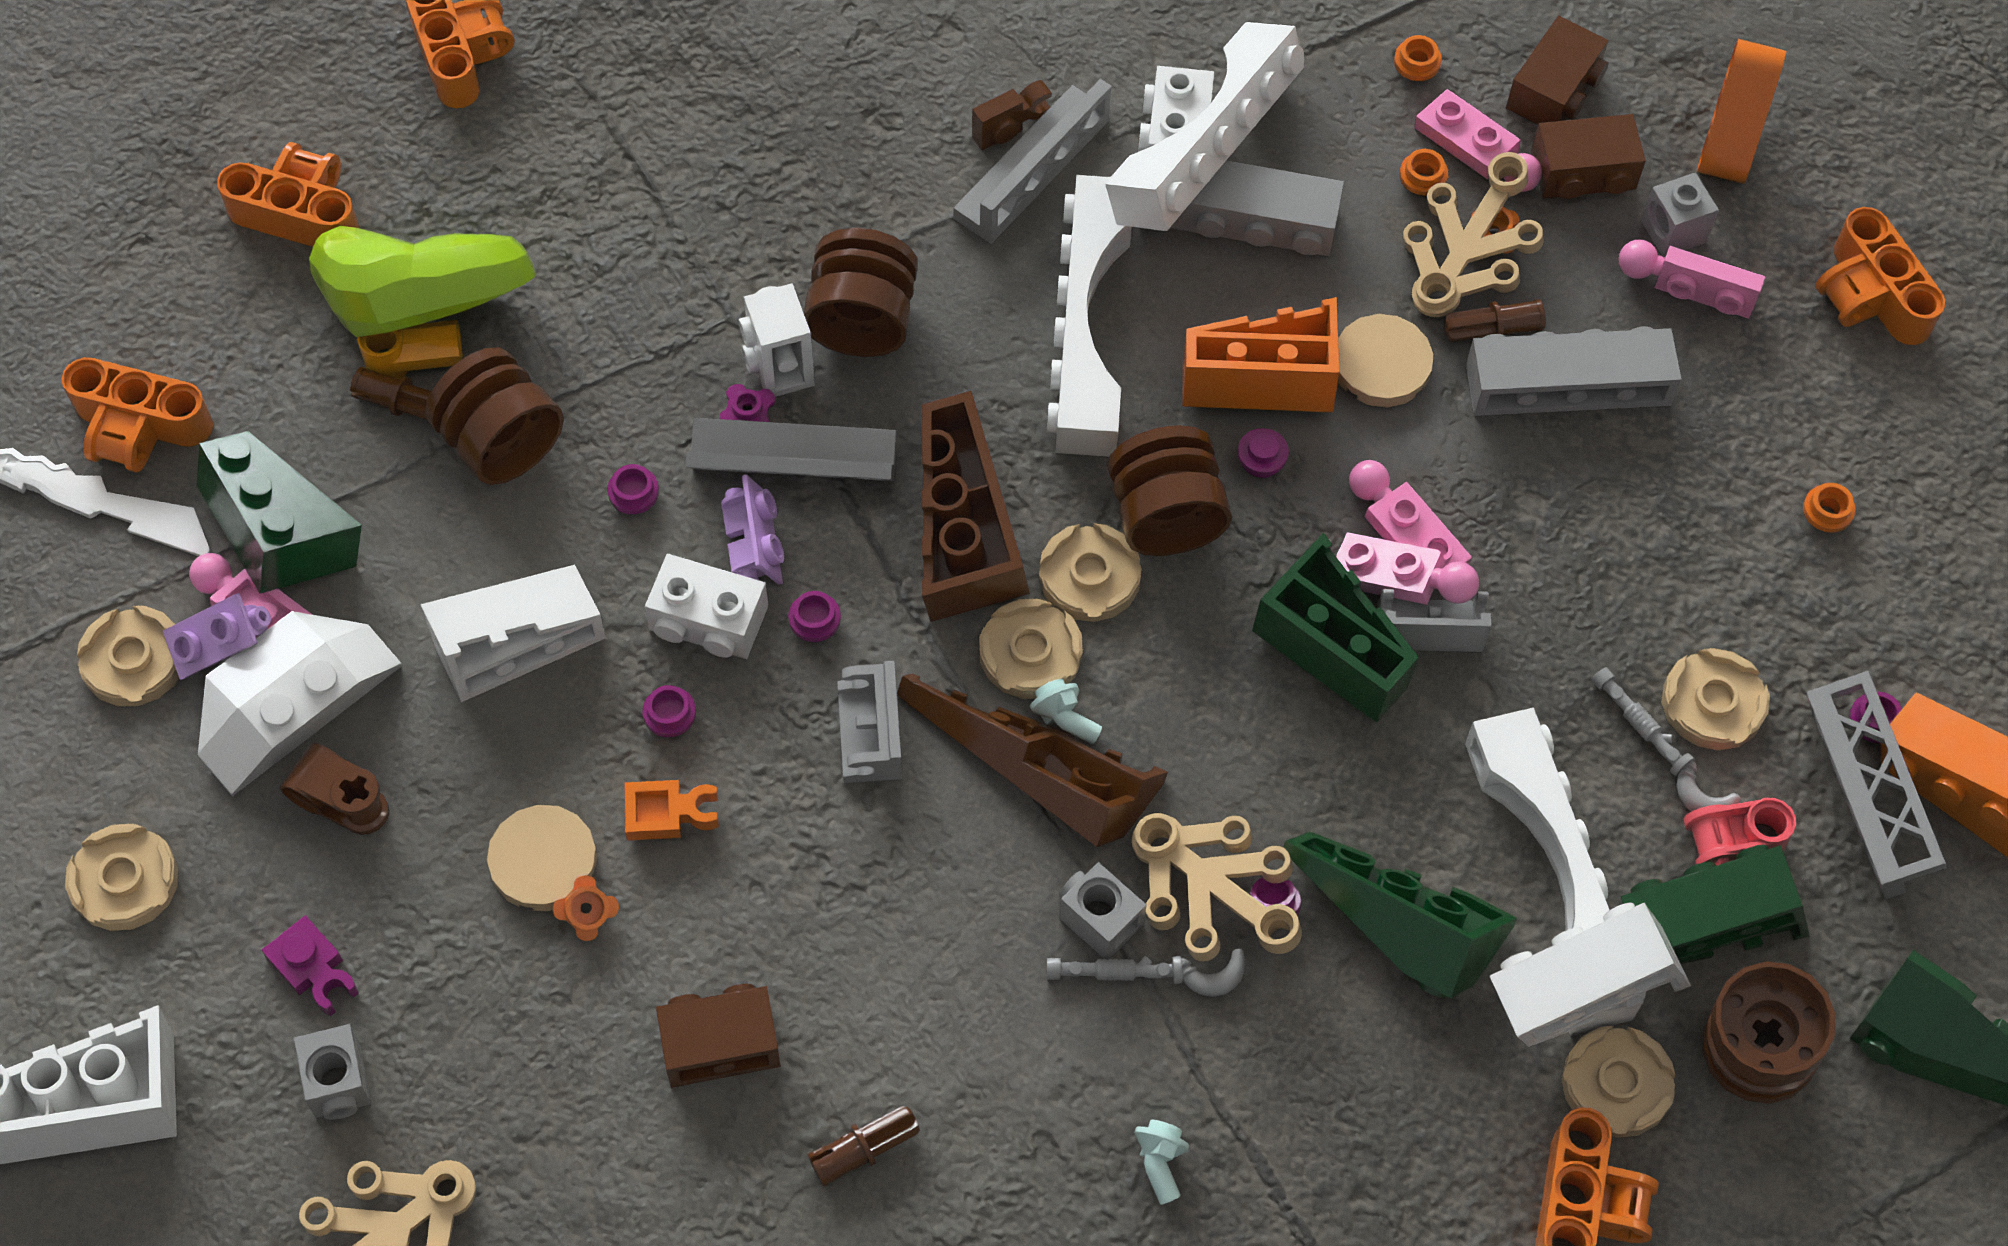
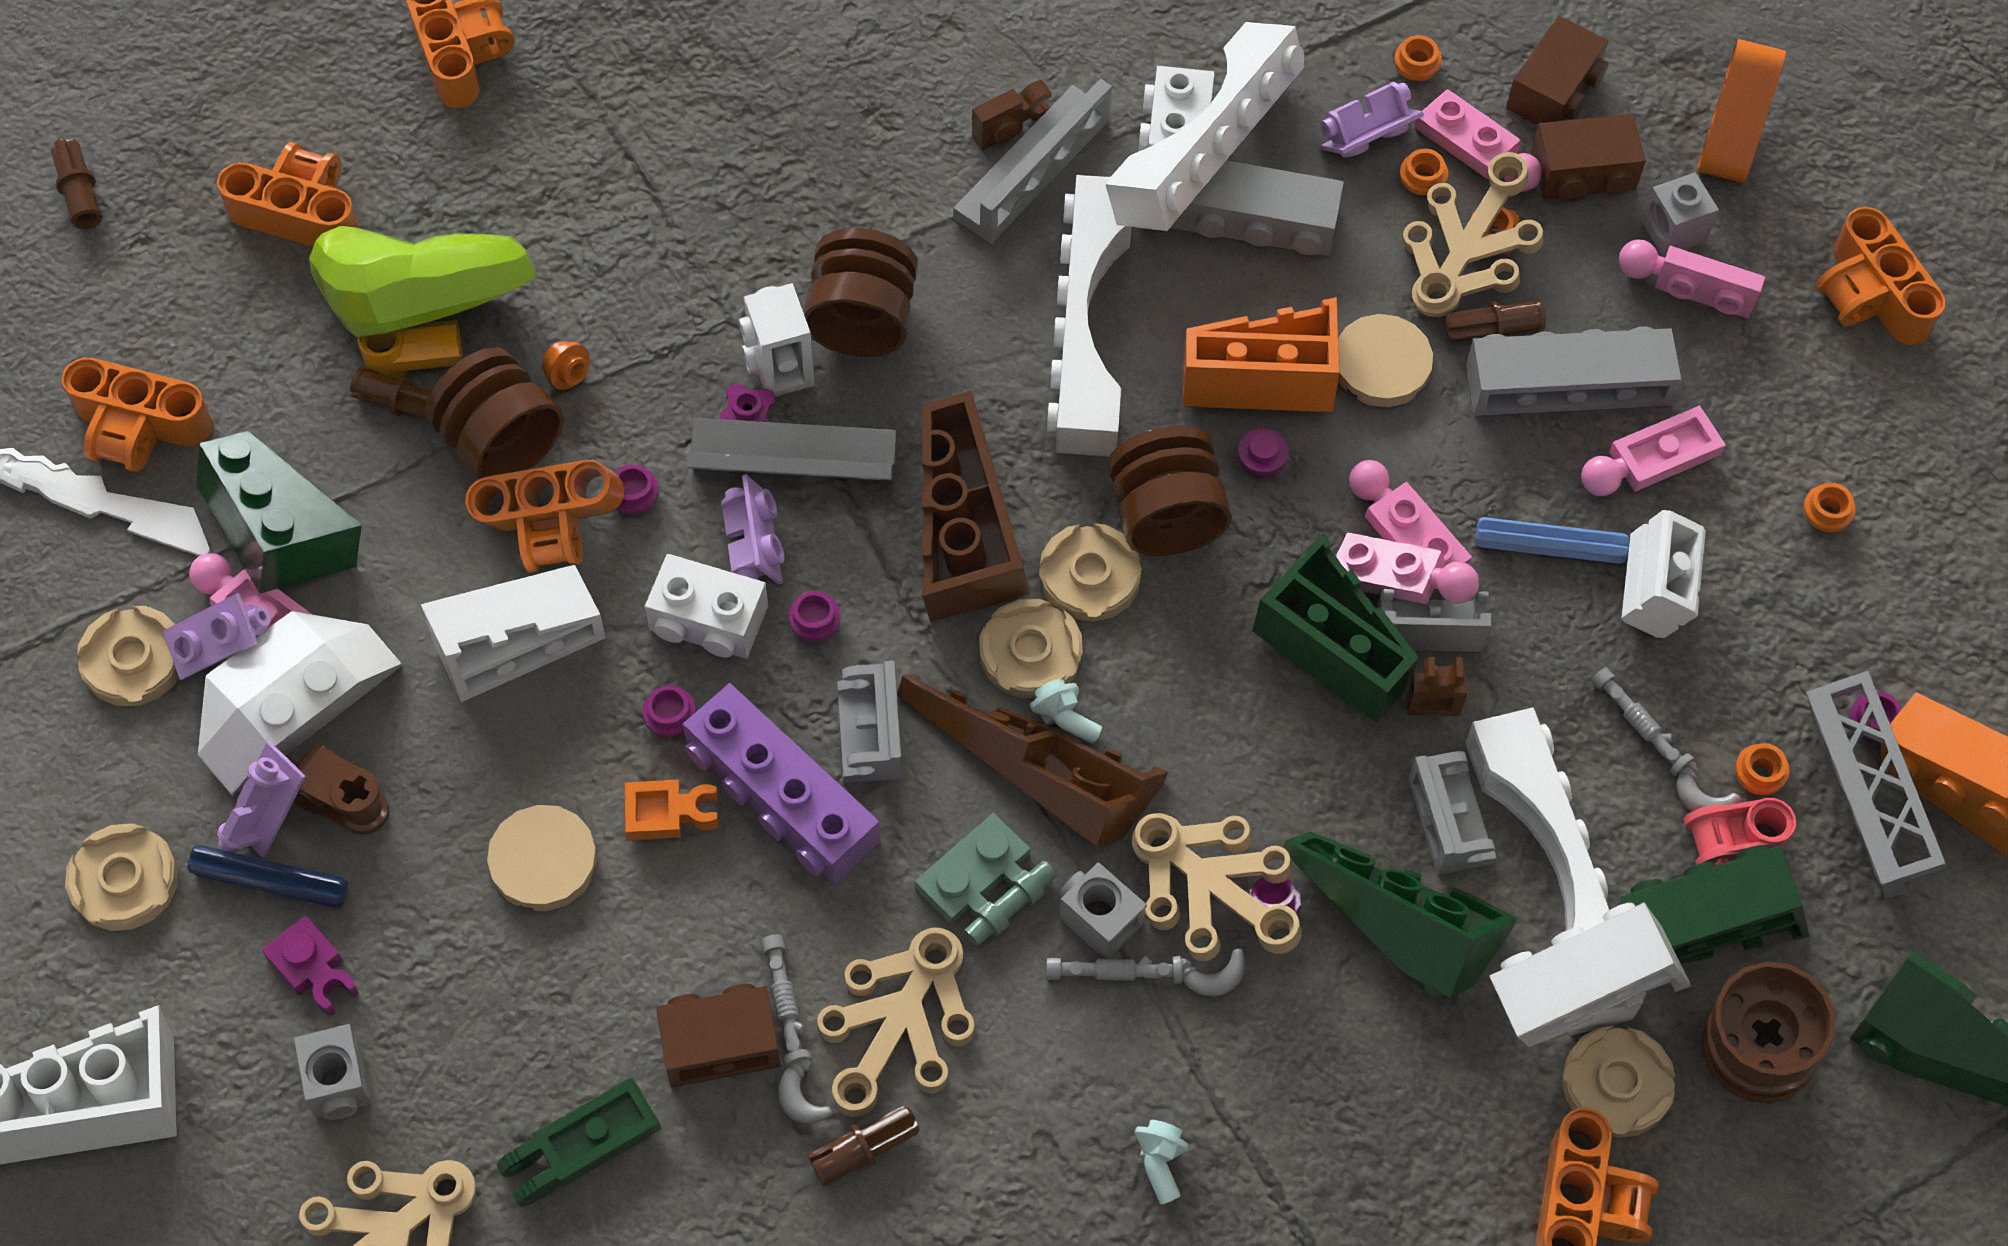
orange plate [553,875,619,941] -> none
tan tile [1661,648,1770,751] -> none
none -> reddish brown axle [51,138,103,229]
none -> dark blue axle [187,845,348,908]
none -> lavender hinge [217,742,306,858]
none -> orange piece [465,460,624,573]
none -> dark green hinge [496,1077,661,1207]
none -> orange plate [542,341,590,390]
none -> medium lavender brick [683,683,880,885]
none -> light grey piece [762,934,832,1124]
none -> tan plant [817,928,975,1117]
none -> sand green plate [915,812,1057,947]
none -> lavender hinge [1320,82,1424,157]
none -> reddish brown plate [1407,657,1468,716]
none -> light grey hinge [1408,751,1497,875]
none -> medium blue axle [1475,517,1629,564]
none -> bright pink plate [1581,405,1726,496]
none -> white brick [1621,510,1706,638]
none -> orange plate [1735,743,1790,796]

